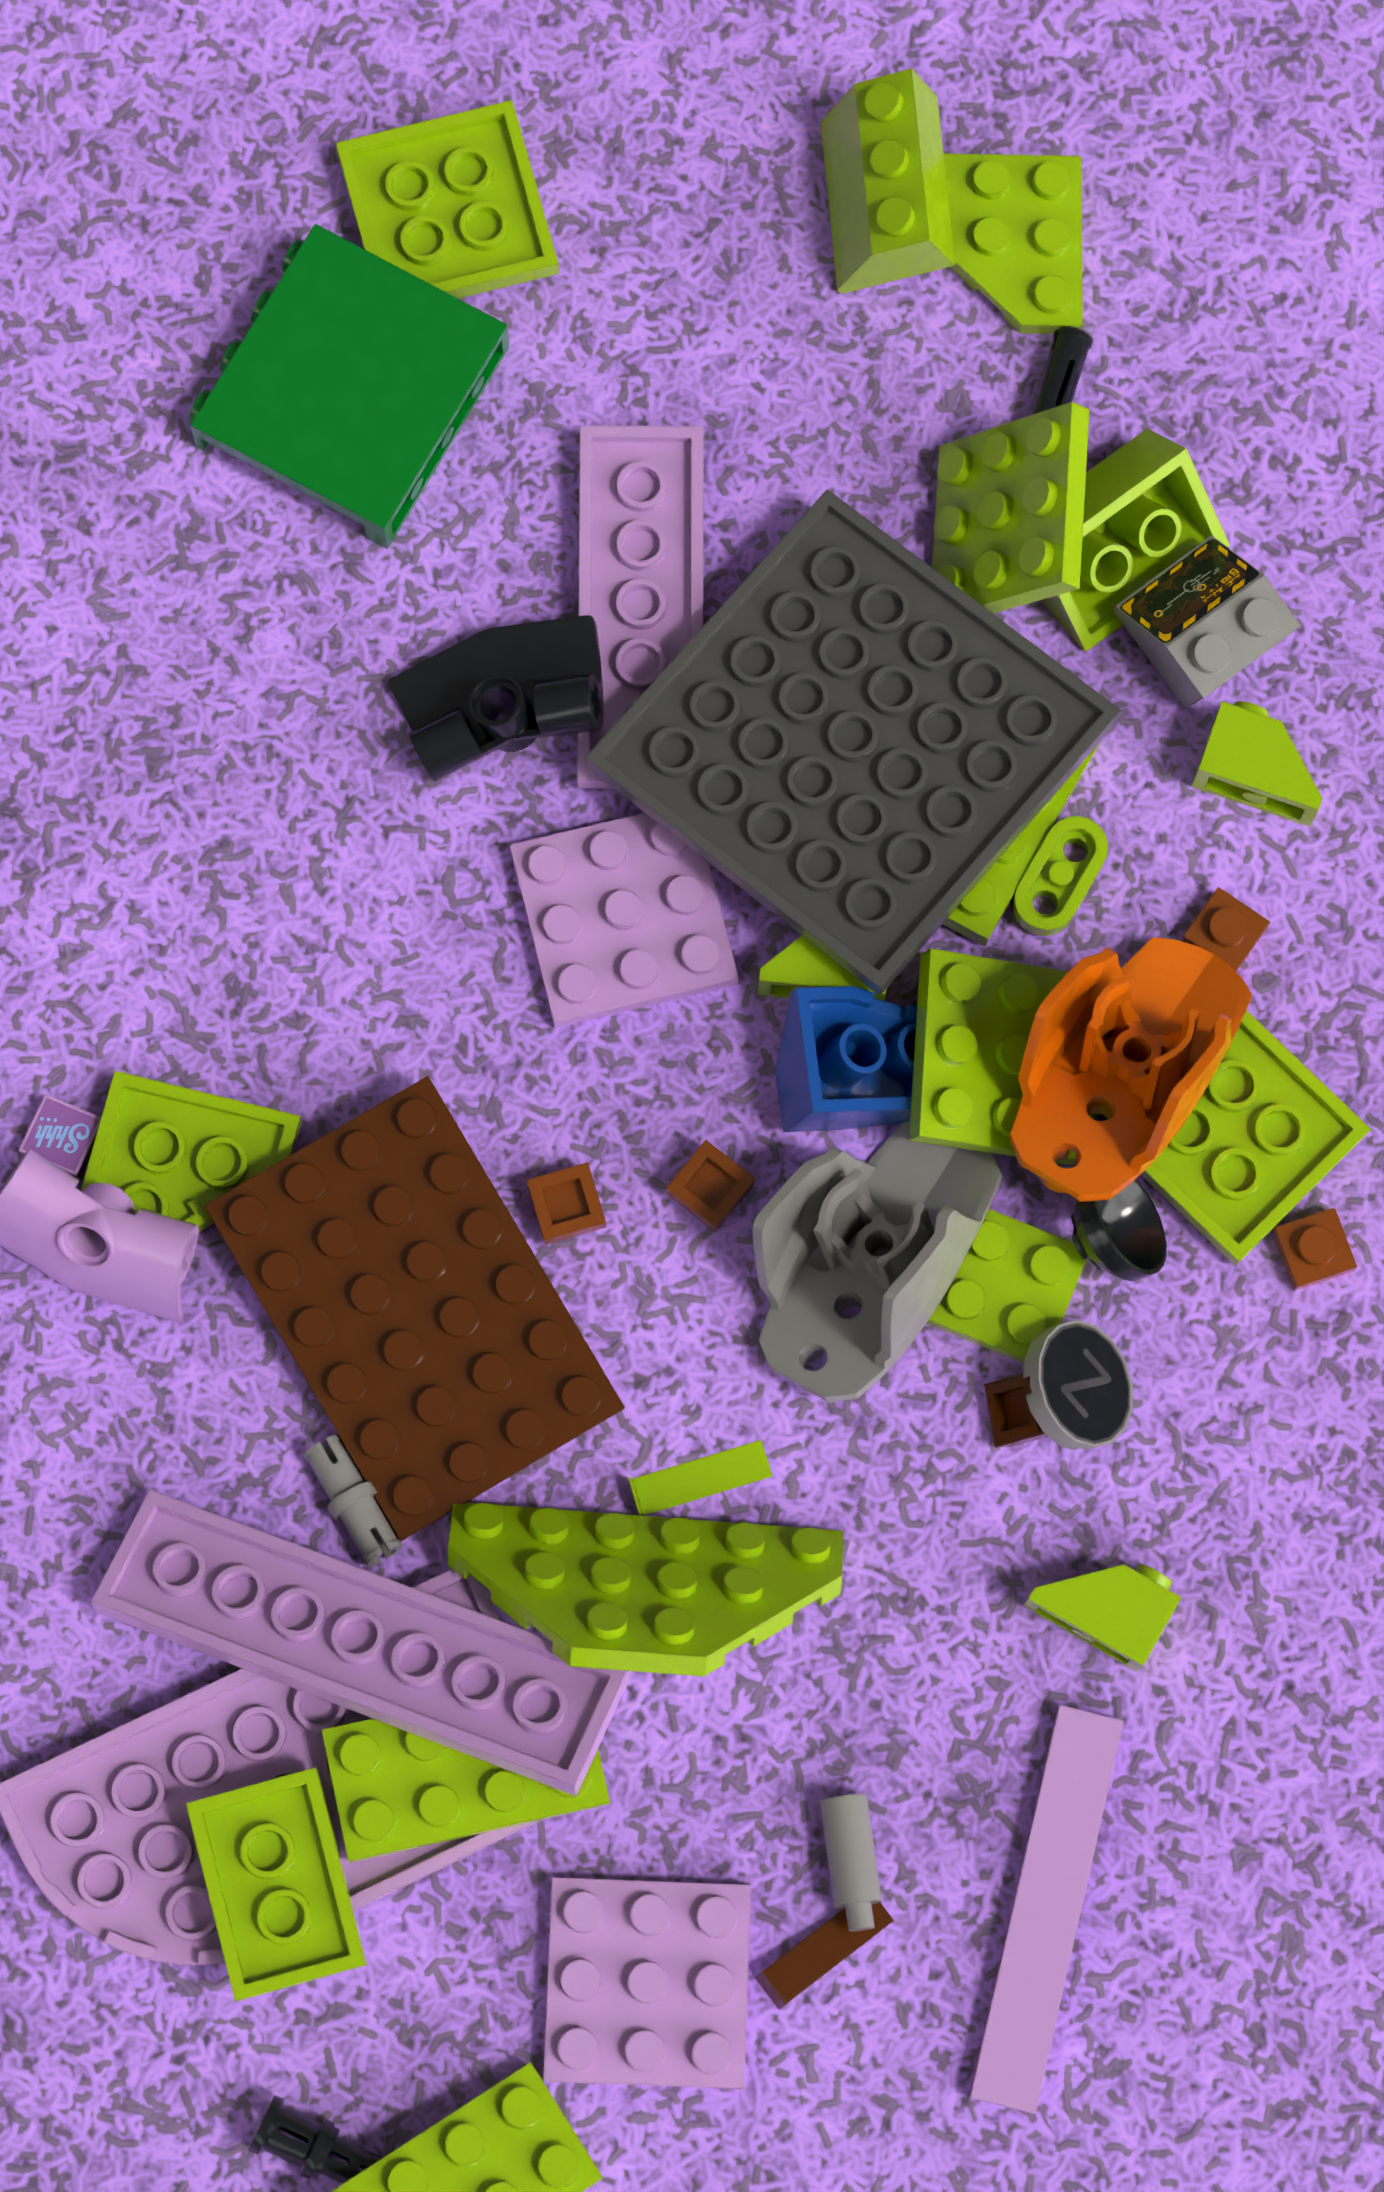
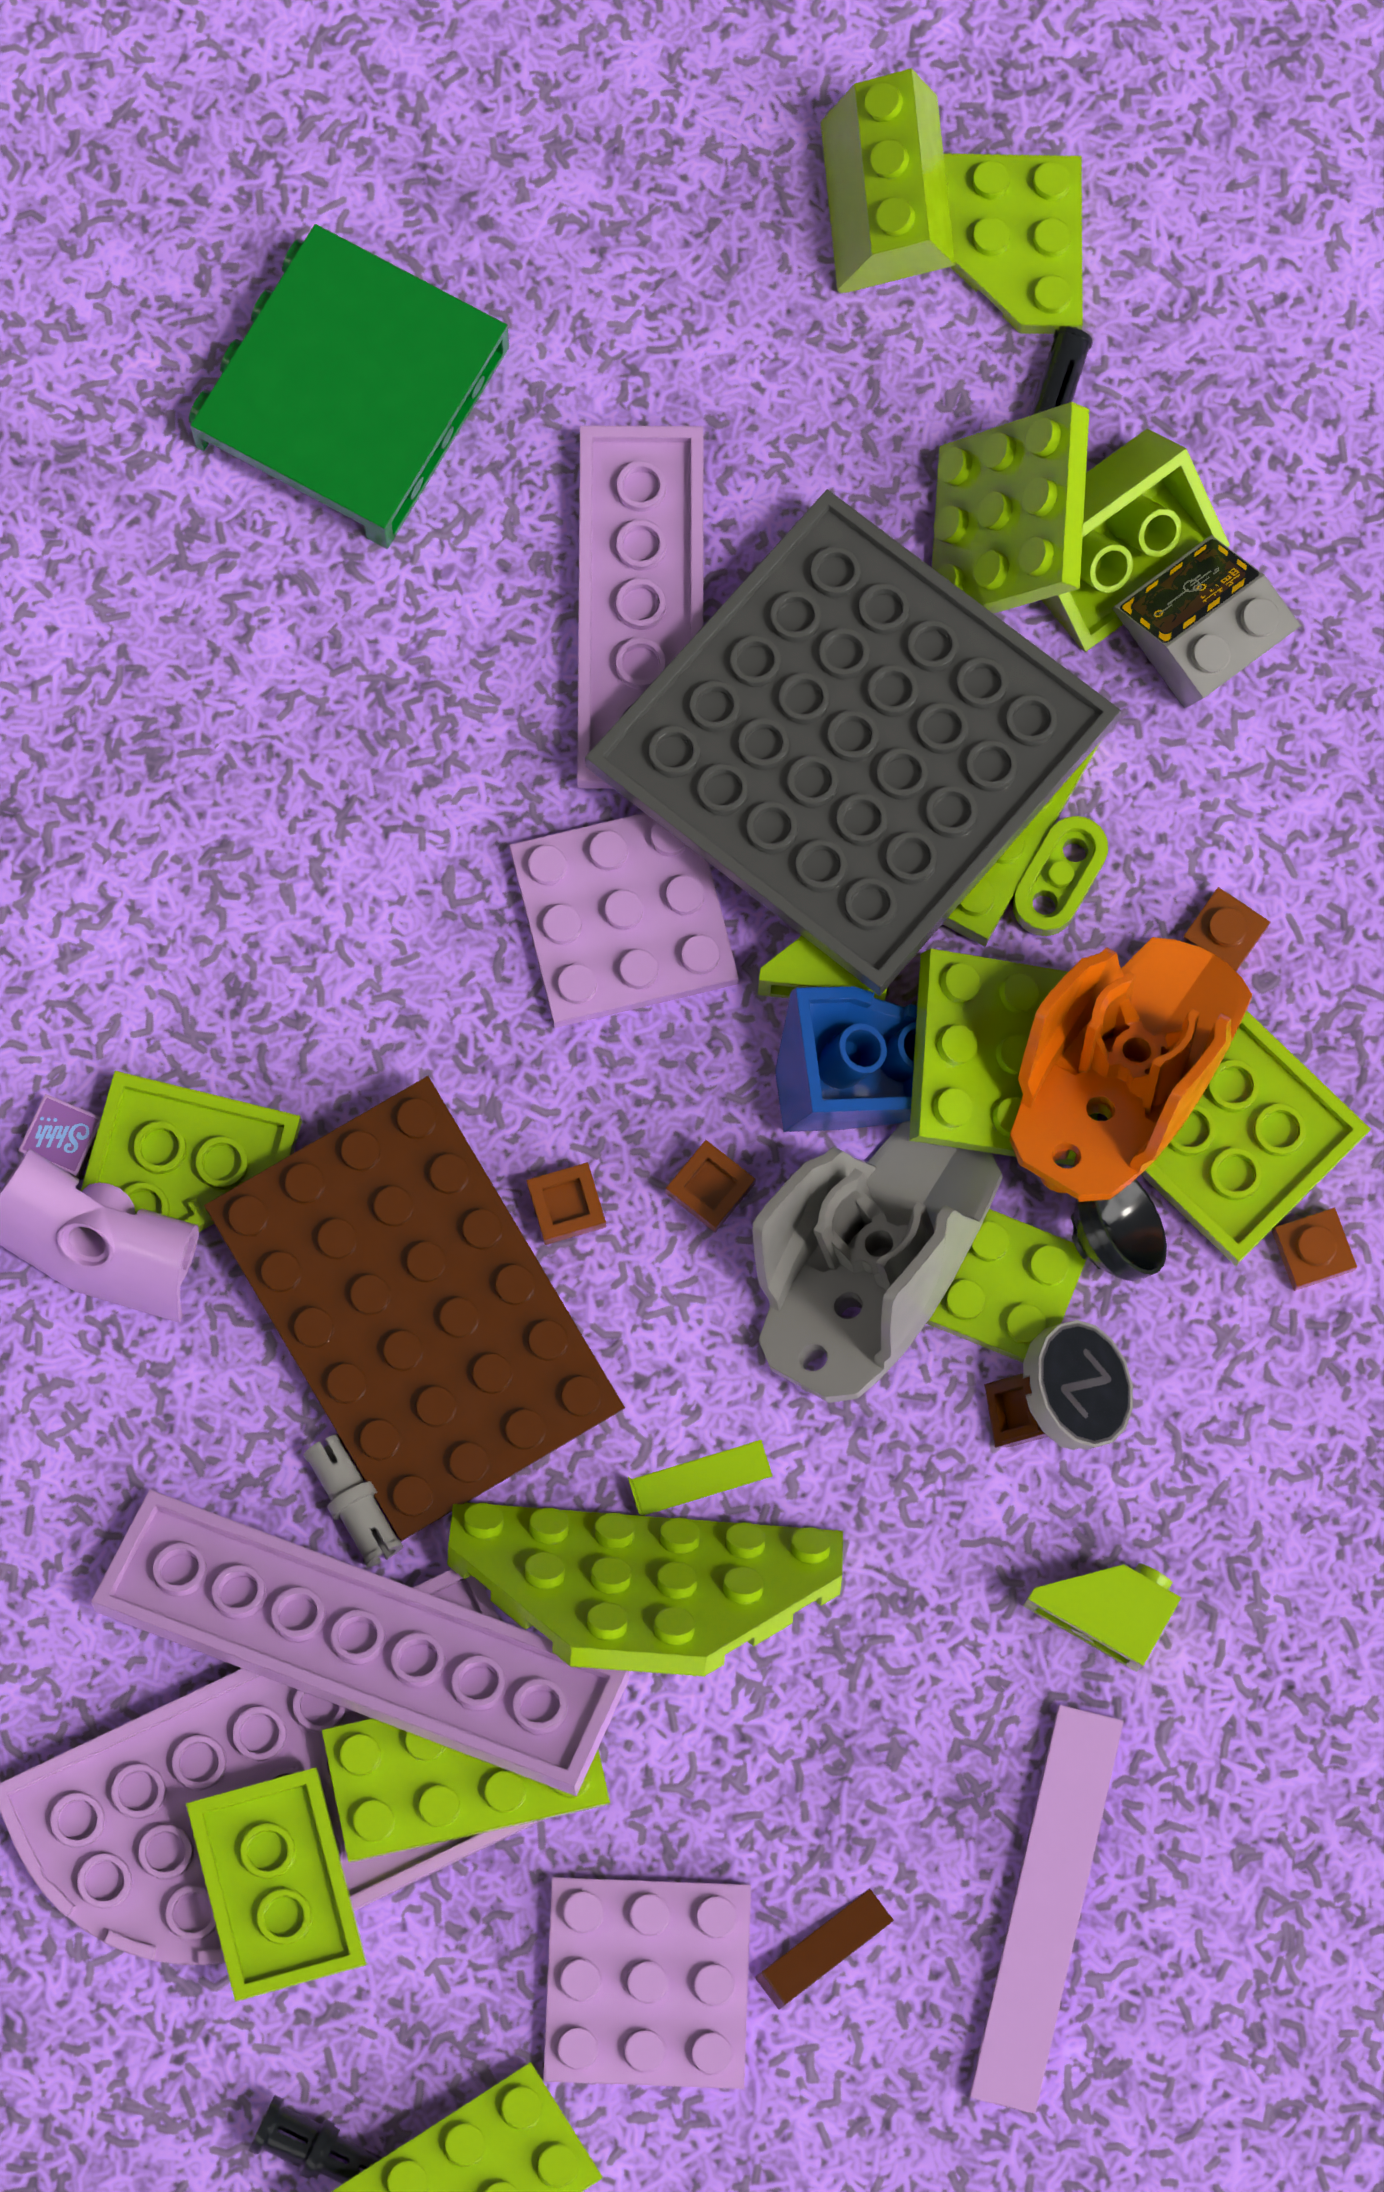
lime plate [336,100,559,299] -> none
black panel [388,615,604,782] -> none
light grey cylinder [820,1794,882,1932] -> none
lime slope [1191,701,1323,827] -> none

